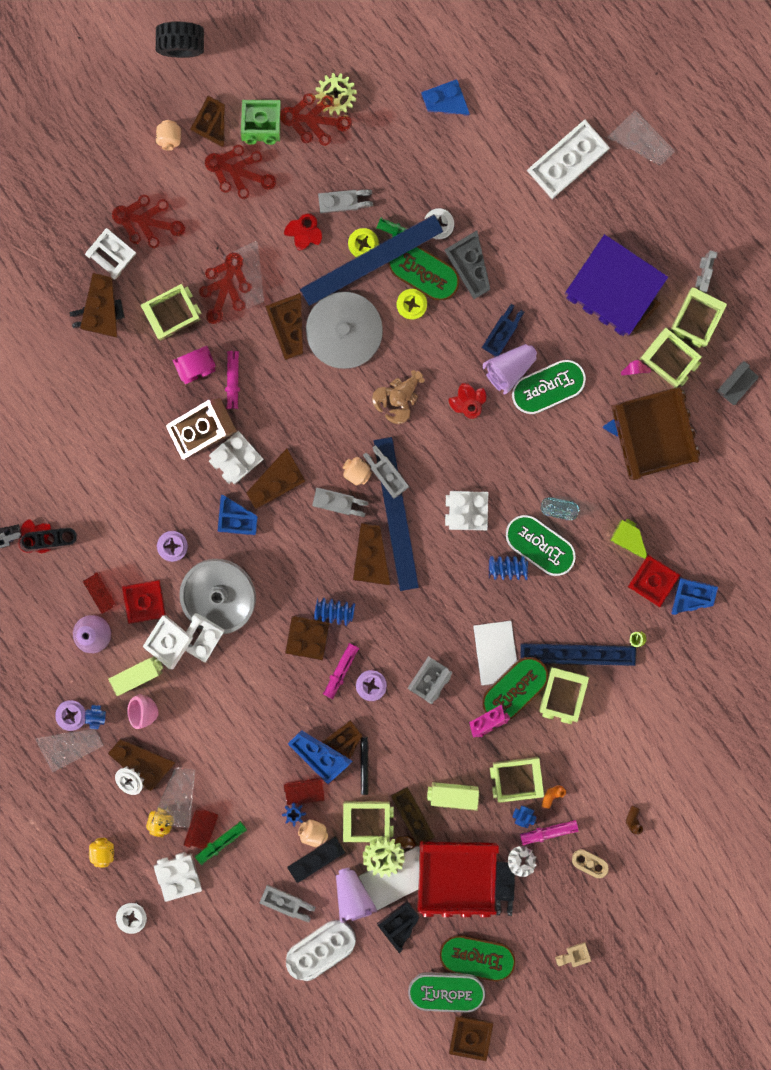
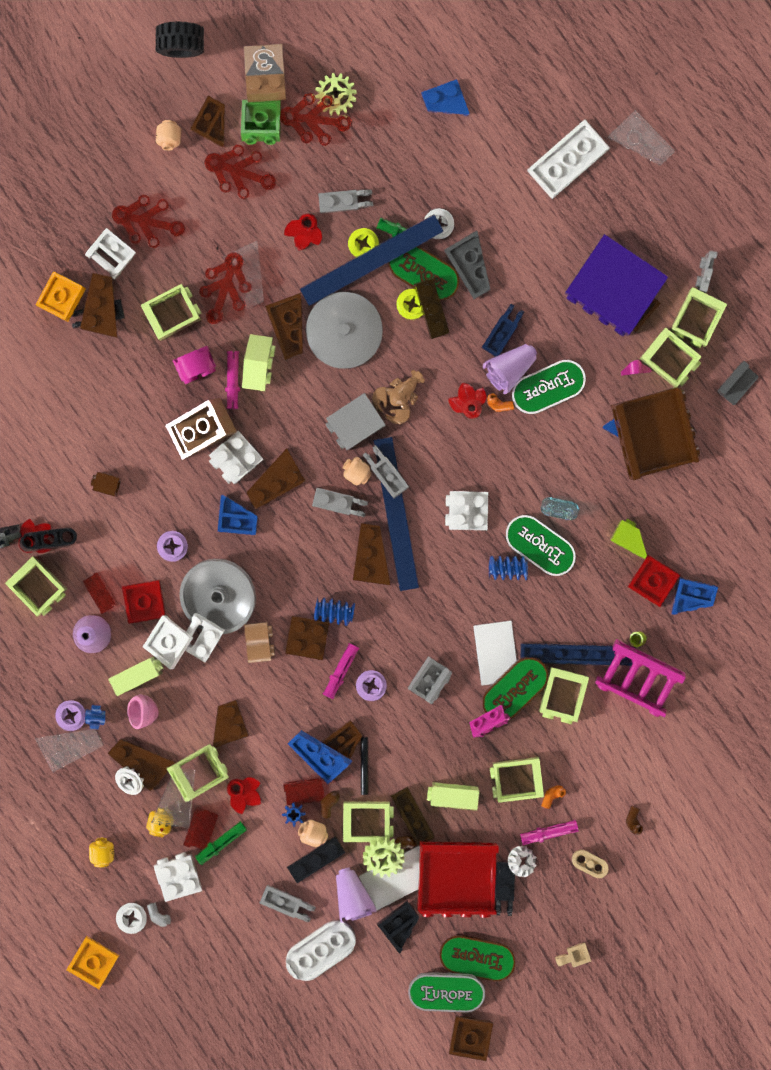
blue gear [512,805,537,828] -> none
none -> yellowish green window [5,556,67,616]
none -> light orange plate [36,271,86,322]
none -> light orange plate [67,936,119,989]
none -> reddish brown brick [91,472,122,497]
none -> light grey arm [147,902,171,927]
none -> yellowish green window [167,744,229,802]
none -> reddish brown wing [213,700,249,748]
none -> red plate [227,777,261,814]
none -> yellowish green brick [242,334,276,391]
none -> medium nougat slope [244,44,286,103]
none -> medium nougat brick [244,622,275,663]
none -> reddish brown arm [321,791,340,819]
none -> light grey panel [325,393,386,451]
none -> dark brown plate [414,278,450,339]
none -> orange arm [487,393,514,412]
none -> dark pink fence [595,639,686,717]

